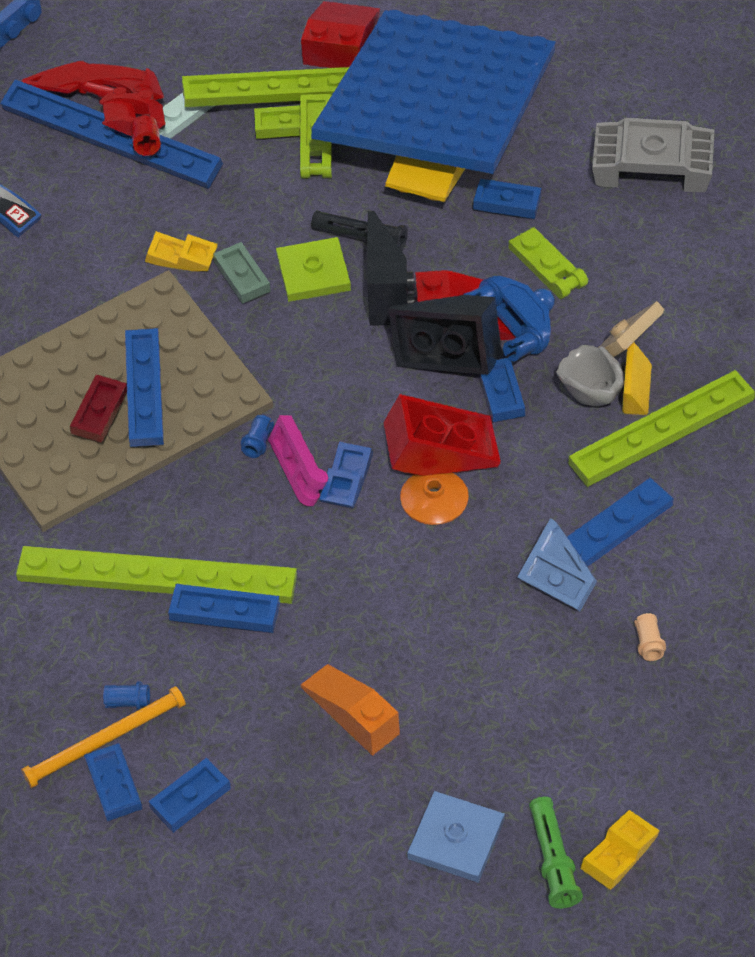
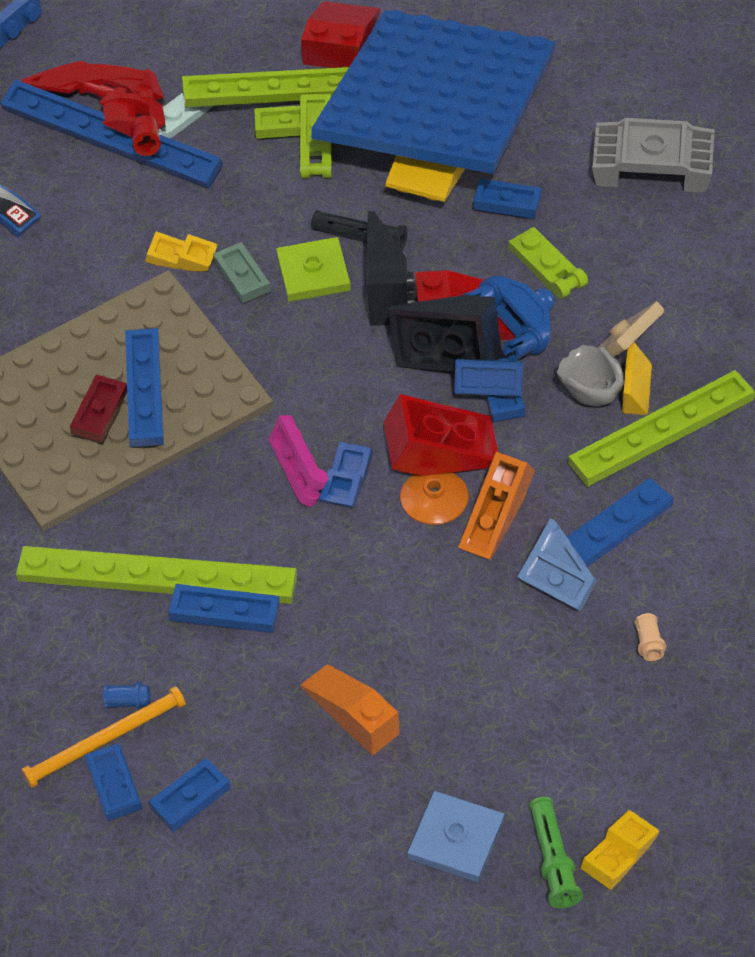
blue pin [240,415,274,458] -> none
none -> blue plate [455,359,523,396]
none -> orange slope [458,452,535,560]

